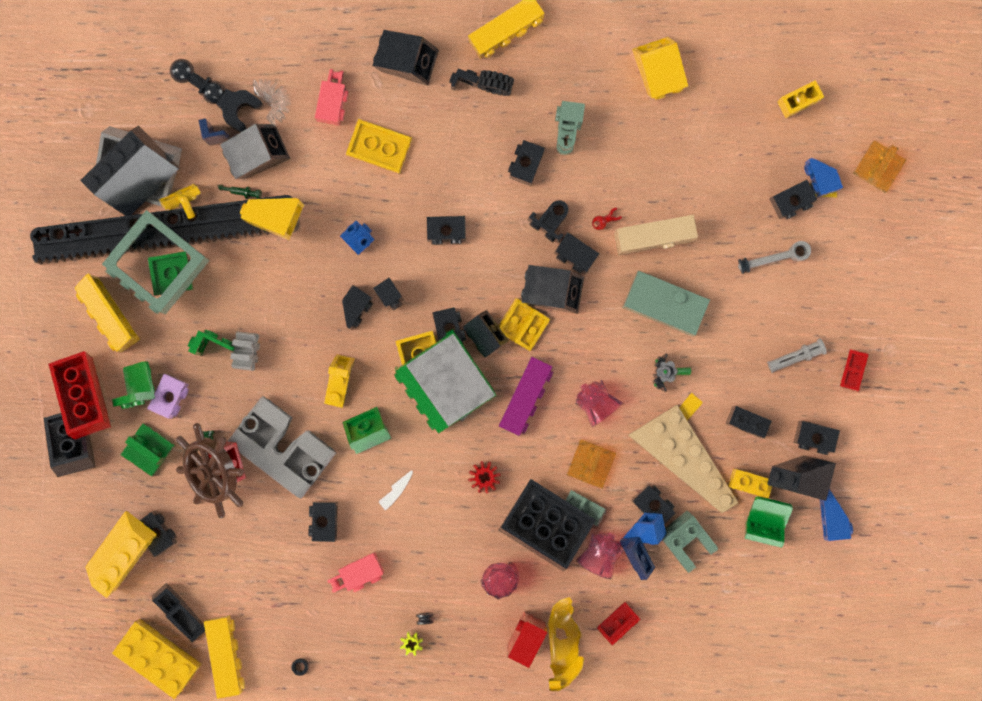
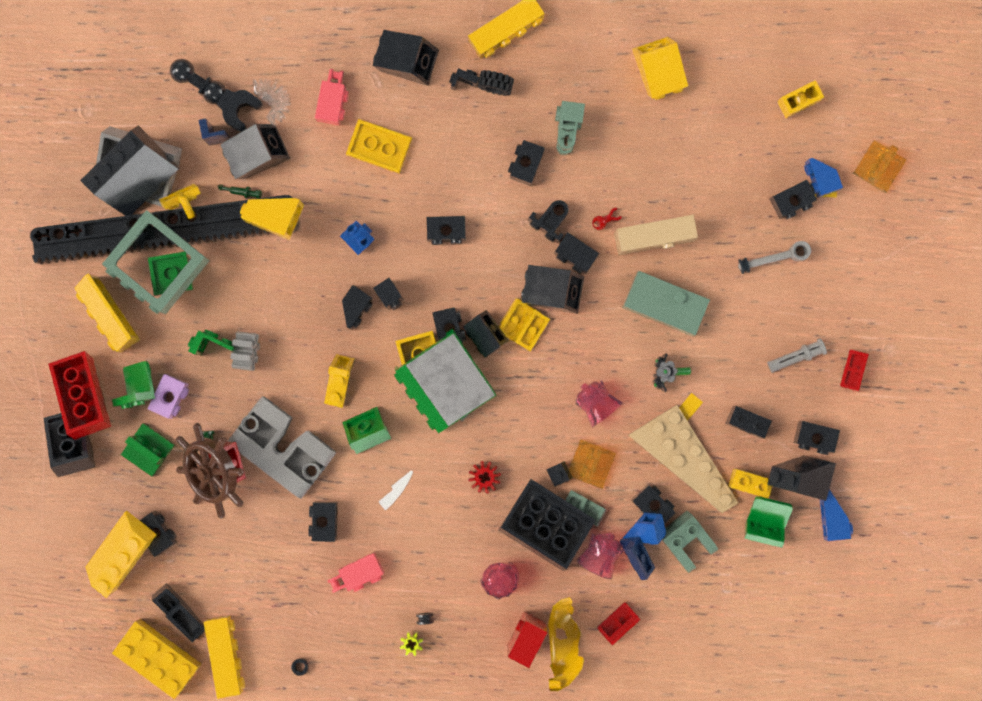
magenta brick [499,357,554,436] -> none
none -> black plate [546,461,573,487]

